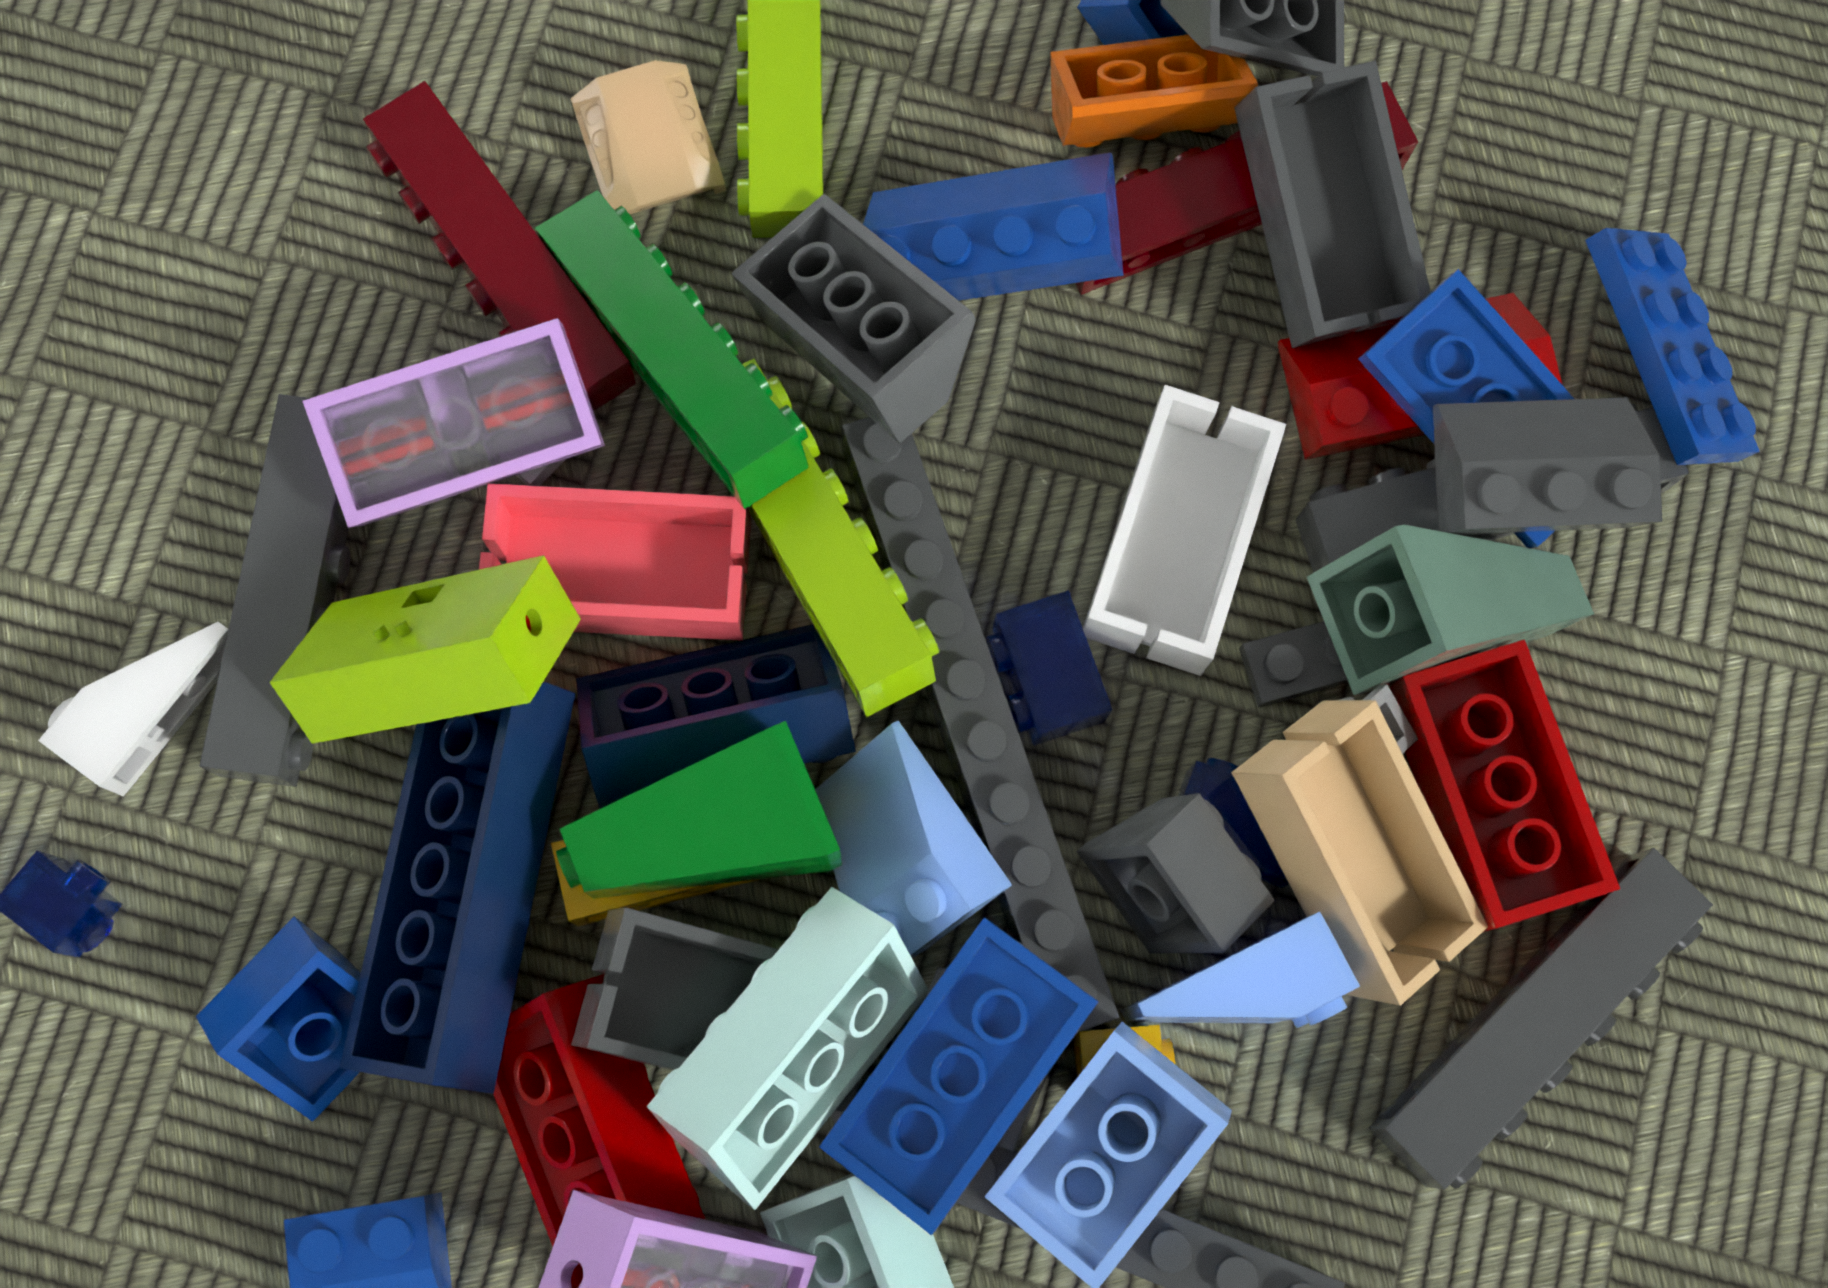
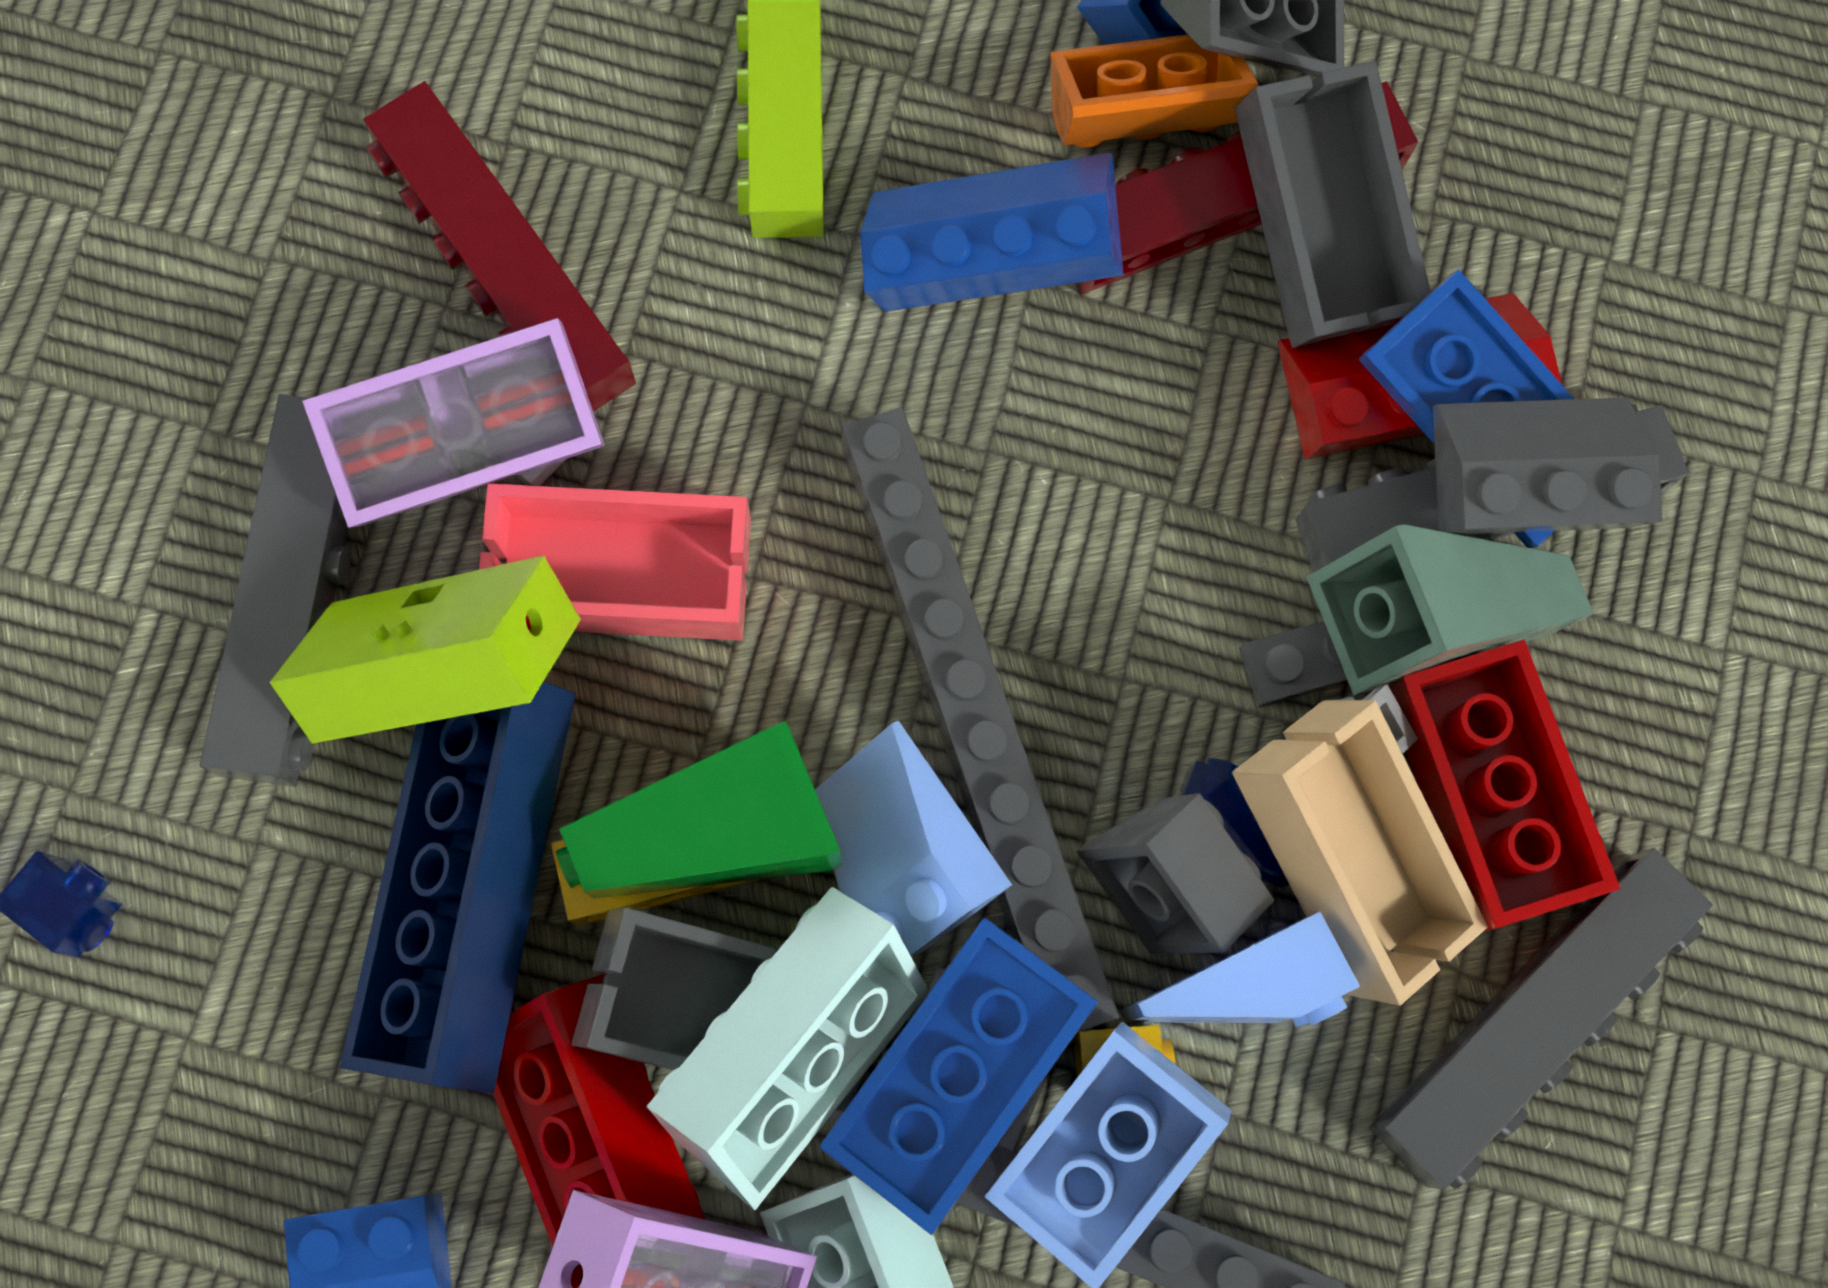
white slope [38,622,228,797] -> none
blue slope [196,916,361,1122] -> none
green brick [535,190,809,510] -> none
tan slope [571,60,726,214] -> none
dark blue slope [576,624,856,809] -> none
dark grey slope [731,194,976,444] -> none
lime brick [742,358,939,718] -> none
clear blue brick [986,590,1113,746] -> none
white piece [1080,385,1286,676] -> none
blue plate [1585,228,1760,465] -> none

